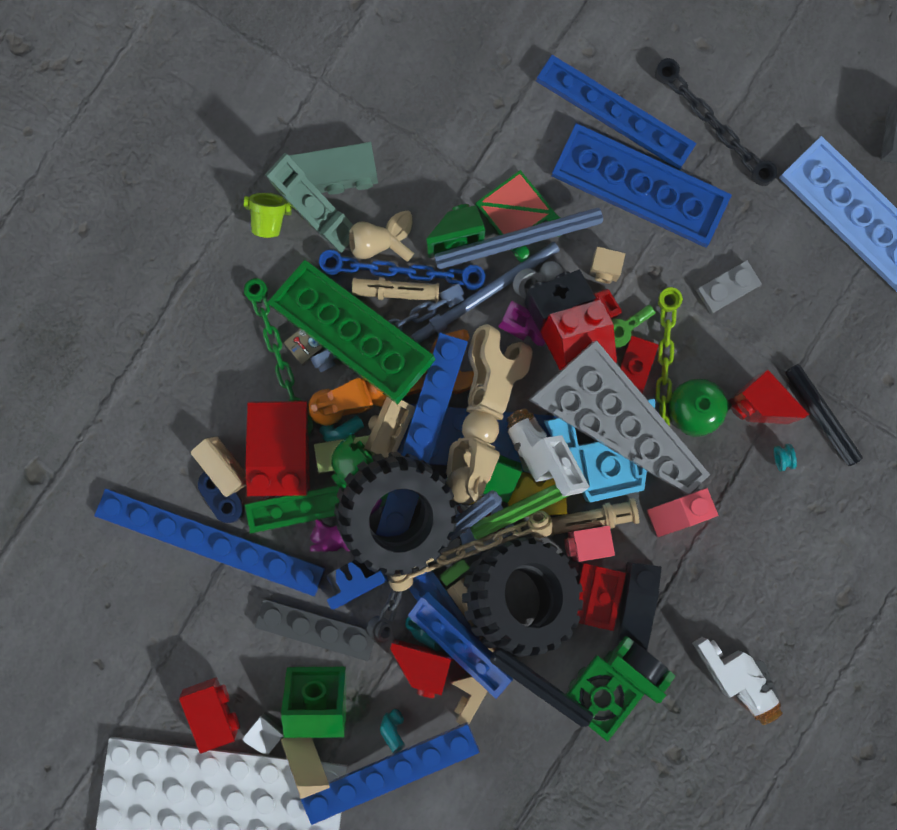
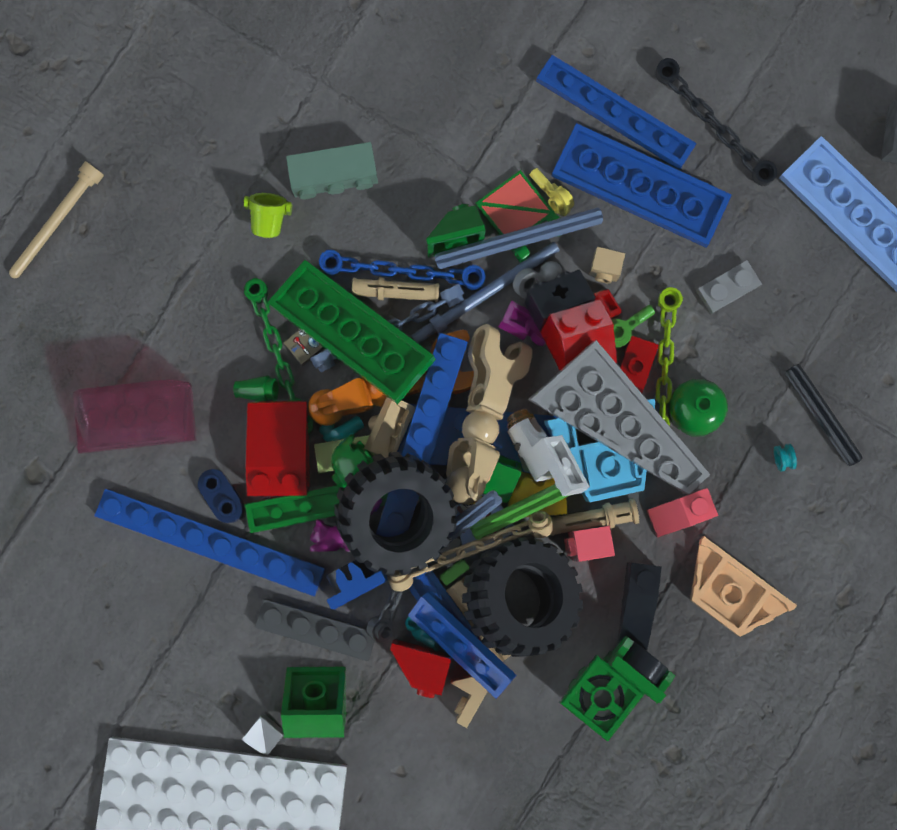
red brick [179,677,240,754] -> none
tan slope [191,437,246,497] -> none
sand green slope [265,153,353,253] -> none
tan slope [281,738,330,799] -> none
blue plate [300,722,480,825] -> none
tan piece [349,211,414,262] -> none
teal arm [380,709,406,754] -> none
black axle [490,648,593,727] -> none
red plate [577,563,626,631] -> none
white plate [692,637,783,725] -> none
red slope [728,370,809,424] -> none
none -> tan piece [9,161,104,278]
none -> clear pink windscreen [73,379,197,454]
none -> green cone [233,375,279,402]
none -> light yellow plate [529,168,574,216]
none -> light nougat wing [690,536,797,637]

